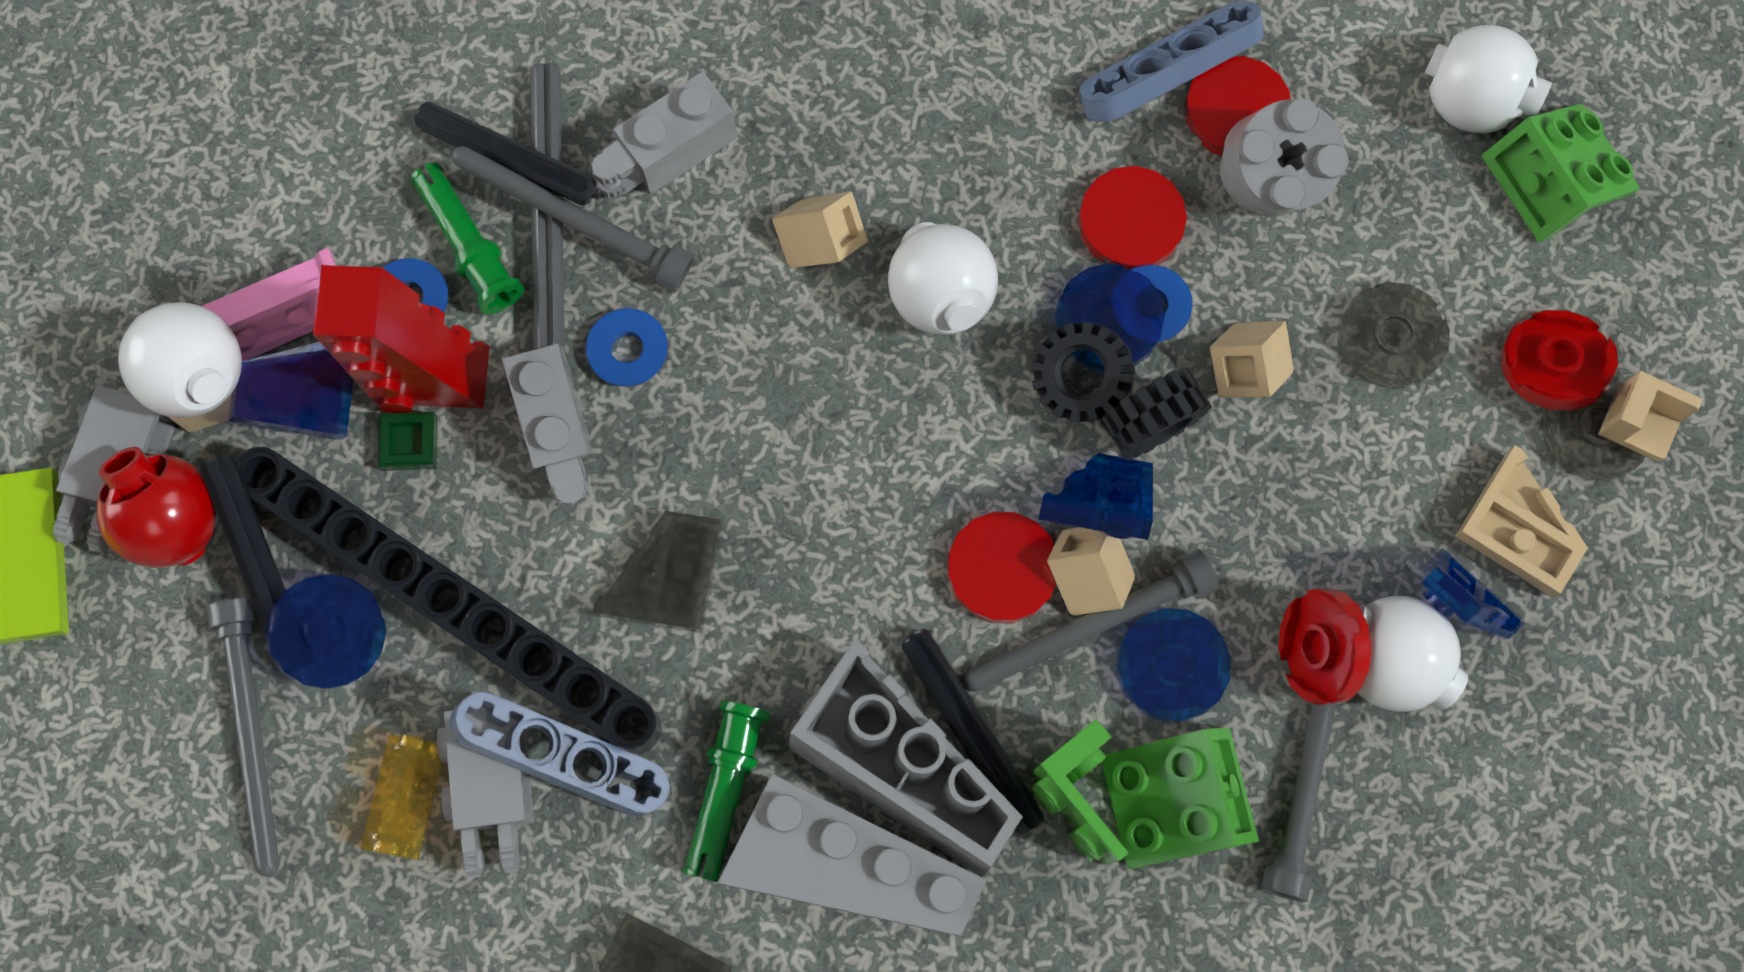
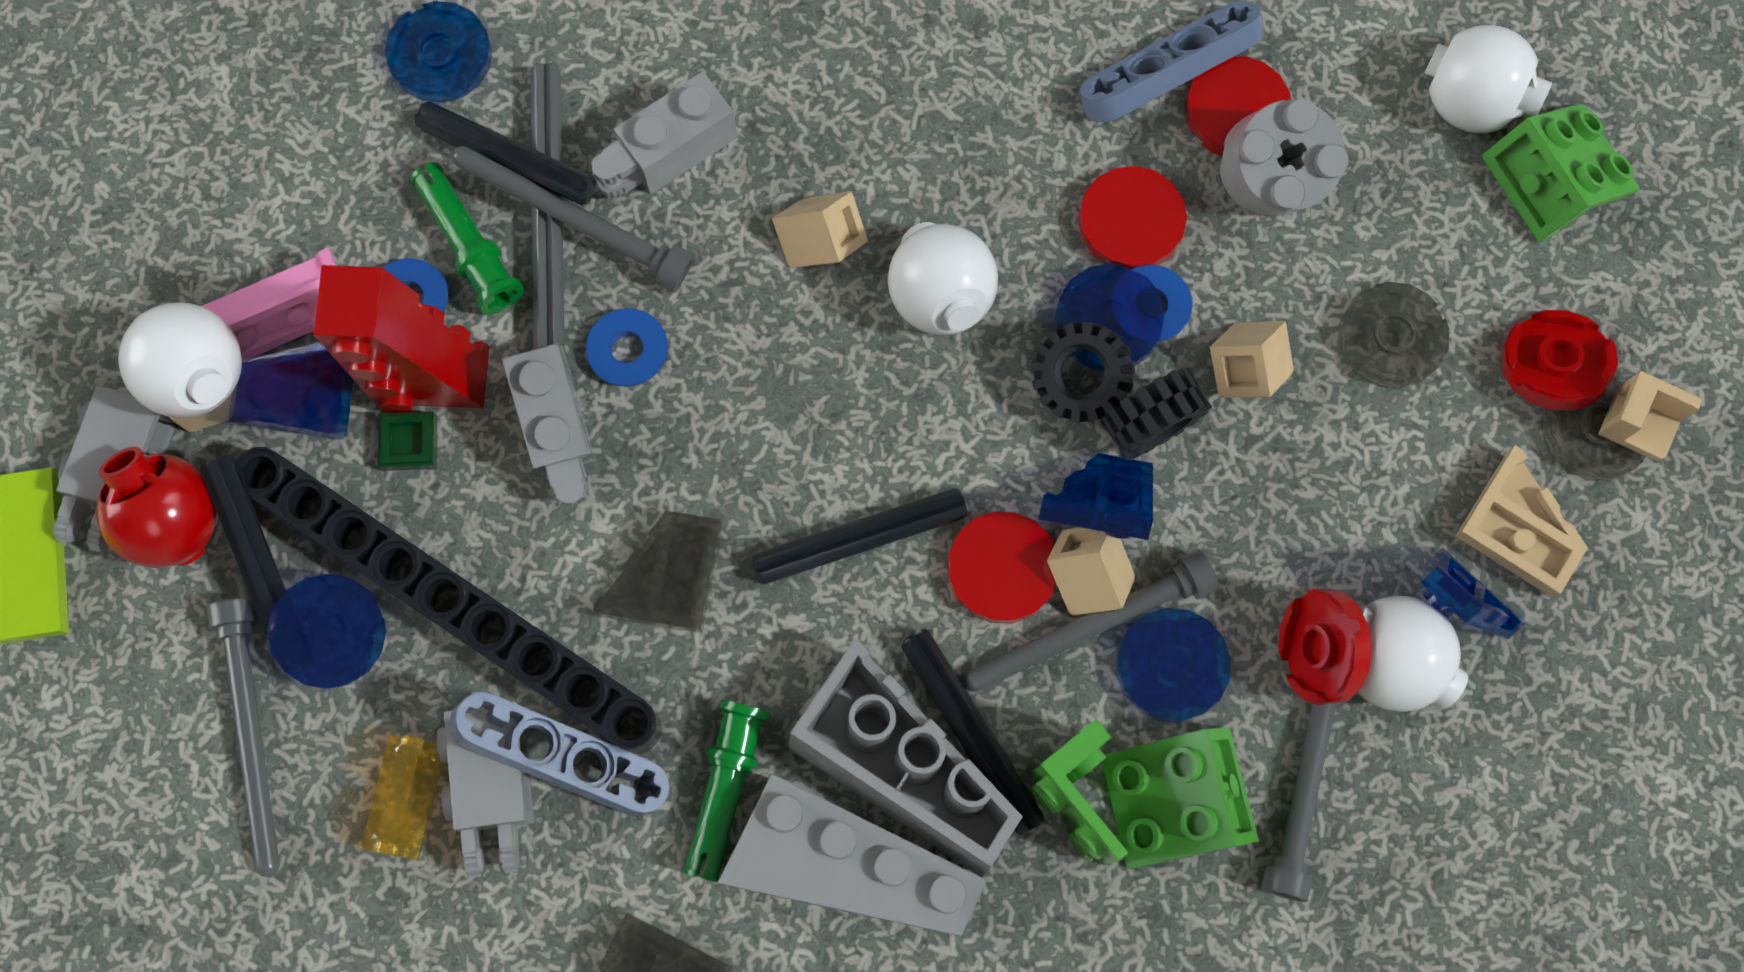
none -> clear blue tile [385,1,493,103]
none -> black axle [752,488,967,584]

